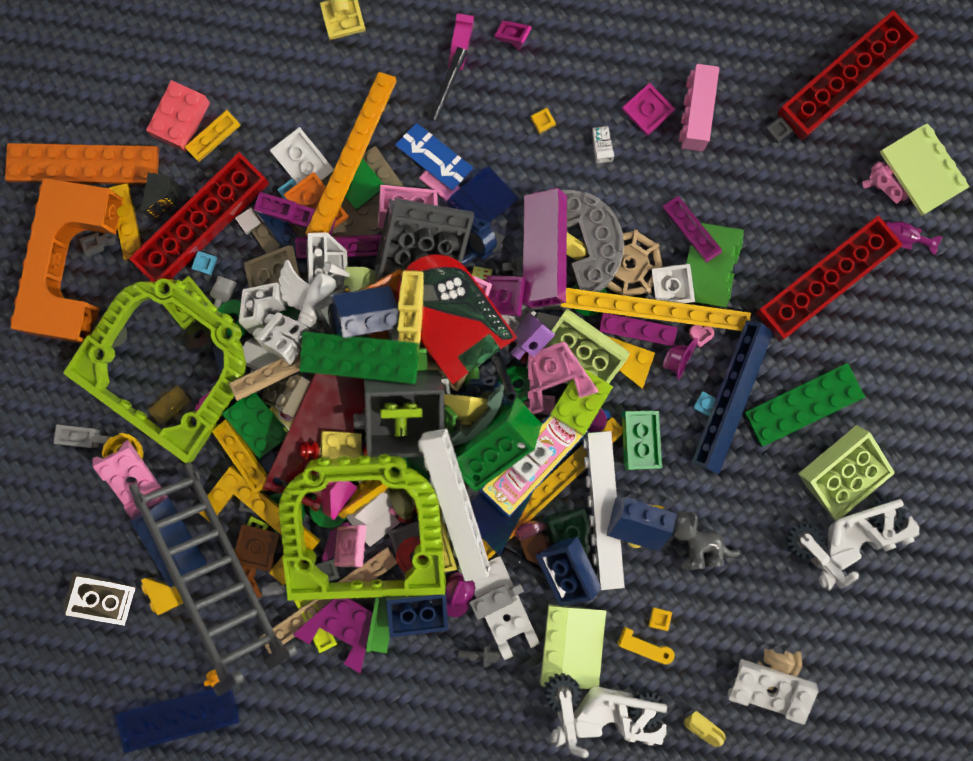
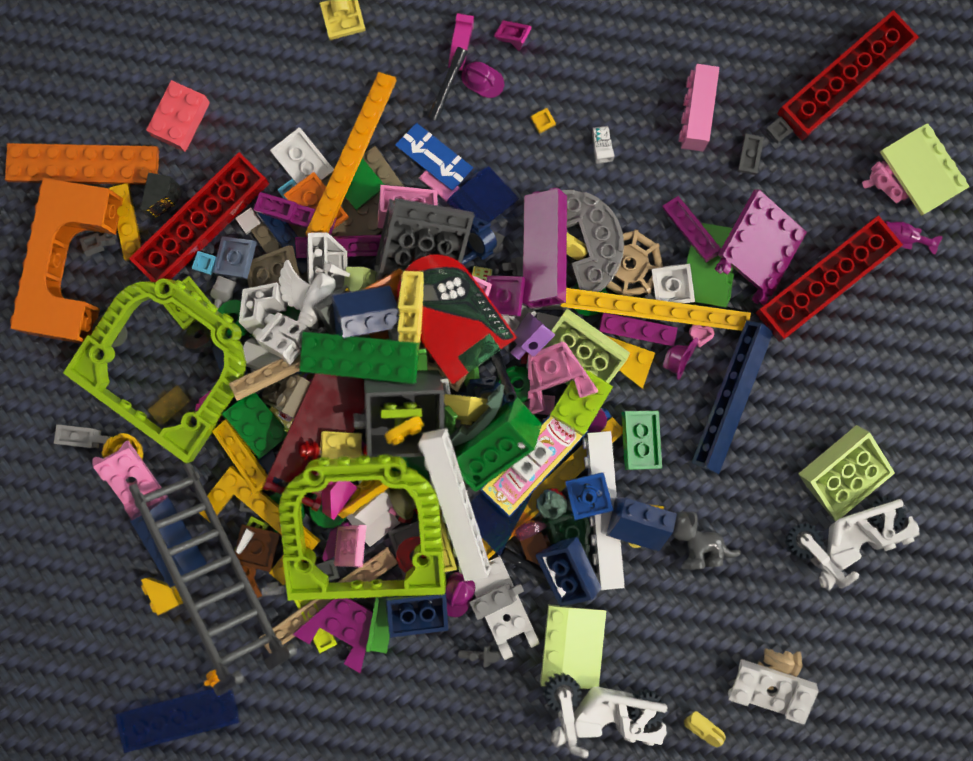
dark tan slope [63,572,135,625] -> none
yellow plate [185,110,241,162] -> none
yellow leg [617,626,675,665] -> none
dark pink plate [622,83,676,136] -> none
yellow tile [648,607,672,631] -> none
medium azure plate [693,391,716,417] -> none
green plate [744,363,865,447] -> none
none -> sand blue plate [213,236,257,279]
none -> white piece [236,528,255,554]
none -> yellow plate [384,416,424,445]
none -> magenta piece [462,62,504,98]
none -> sand green piece [536,488,568,519]
none -> blue plate [565,472,613,520]
none -> plate [715,189,807,305]
none -> dark grey plate [737,134,764,175]

